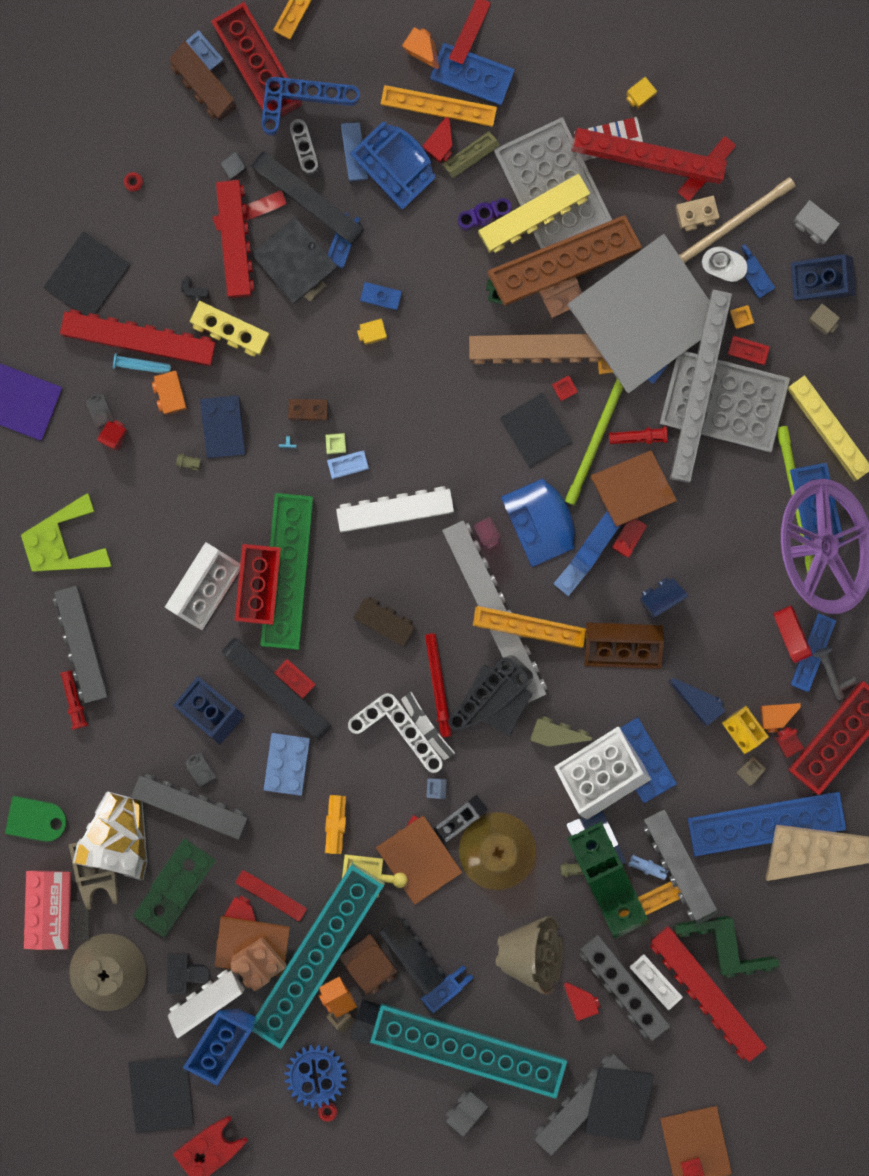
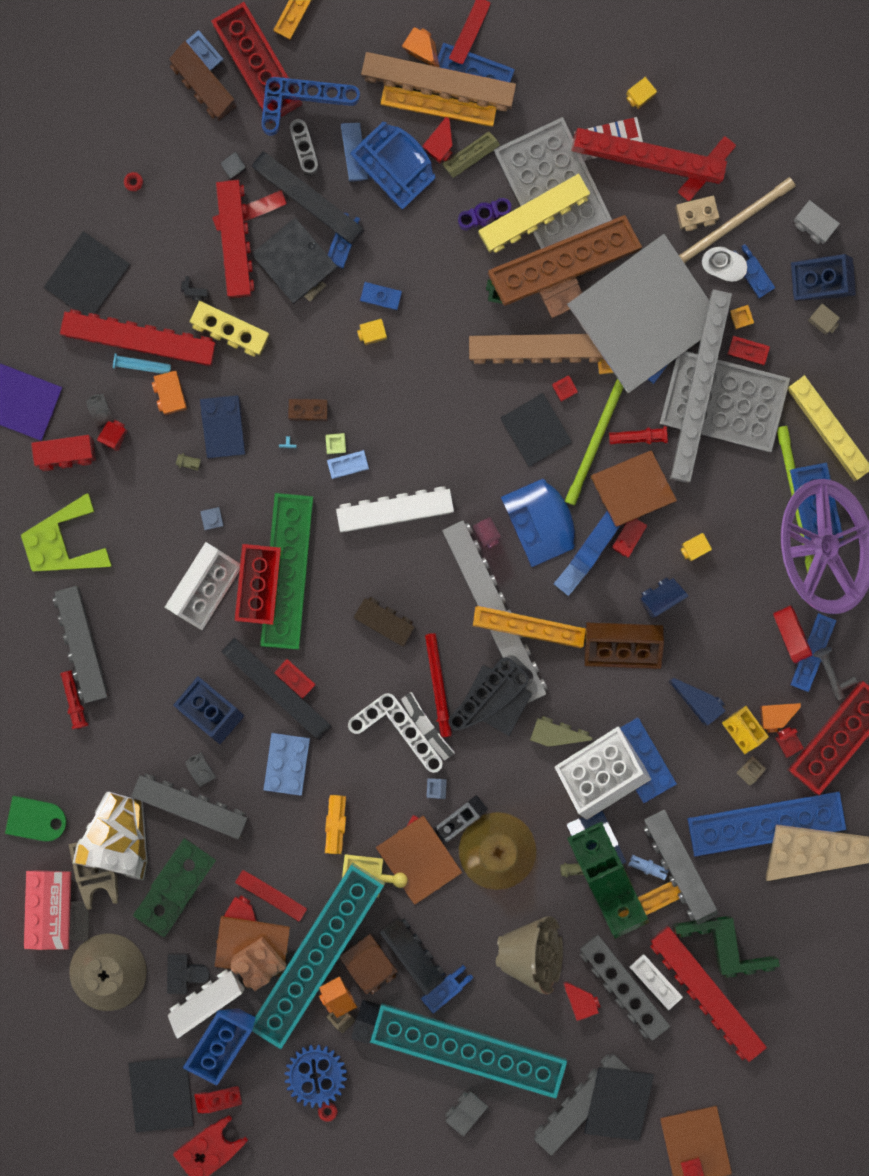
none -> red brick [31,435,96,471]
none -> red bracket [194,1086,242,1113]
none -> sand blue plate [200,507,223,530]
none -> medium nougat brick [361,52,516,111]
none -> yellow brick [680,533,712,561]

